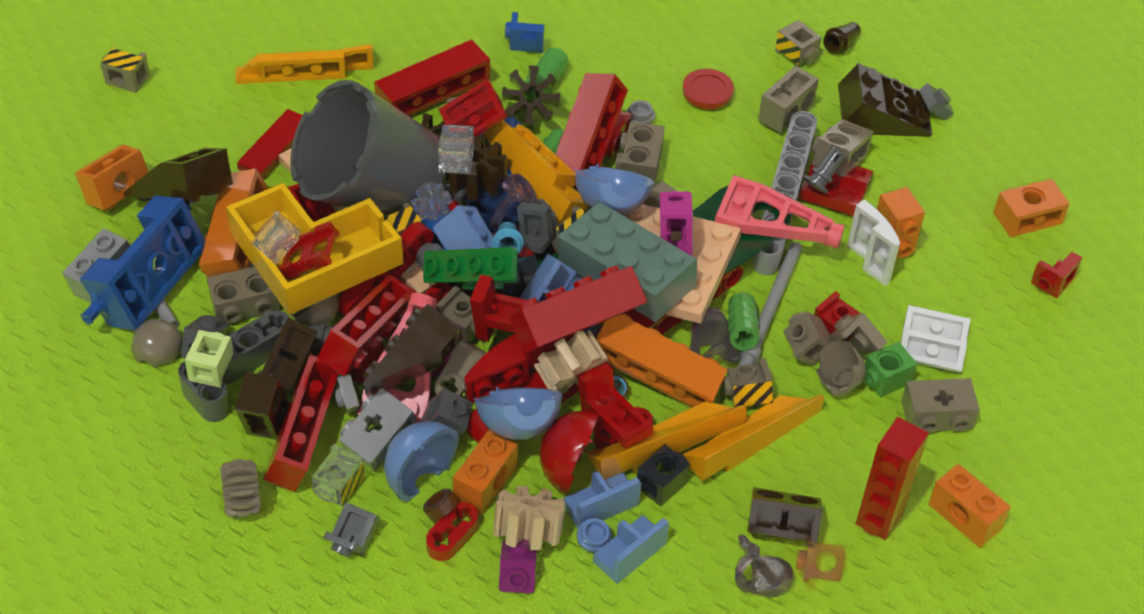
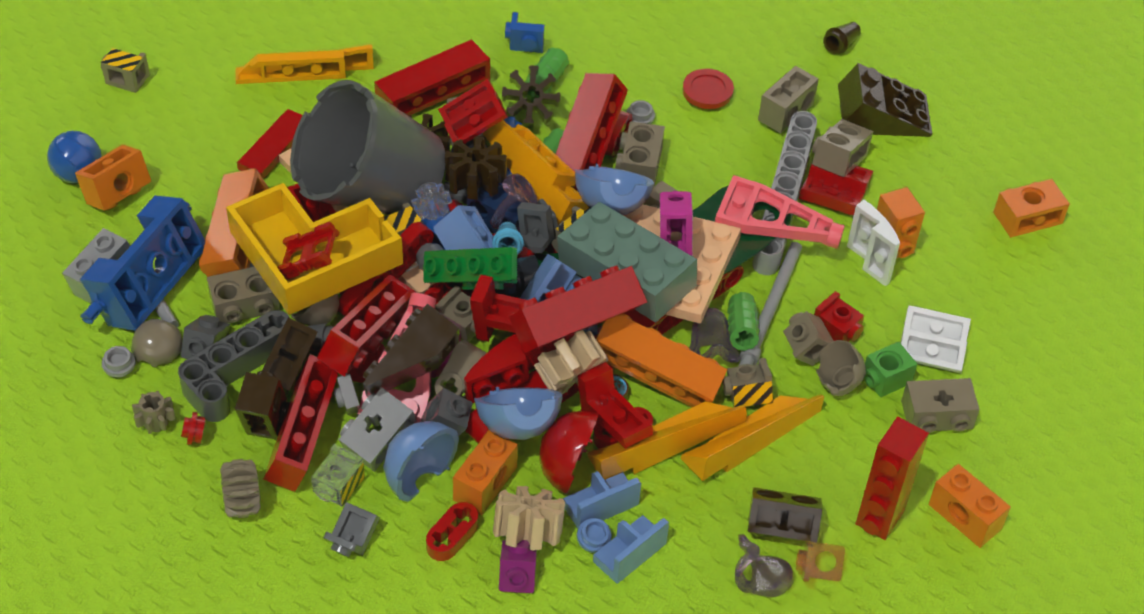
dark brown slope [123,147,233,204] -> none
yellowish green brick [185,330,234,388] -> none
clear brick [251,210,301,264] -> none
reddish brown tile [423,489,458,521] -> none
clear brick [438,125,474,174] -> none
black brick [637,444,690,507] -> none
dark tan brick [775,20,821,65] -> none
dark grey pin [803,146,847,194] -> none
dark tan bracket [829,313,887,354] -> none
dark grey plate [919,83,954,120] -> none
red bracket [1031,252,1083,298] -> none
none -> blue piece [47,131,102,184]
none -> light grey plate [102,346,136,377]
none -> dark tan gear [132,391,175,434]
none -> red plate [181,412,206,446]

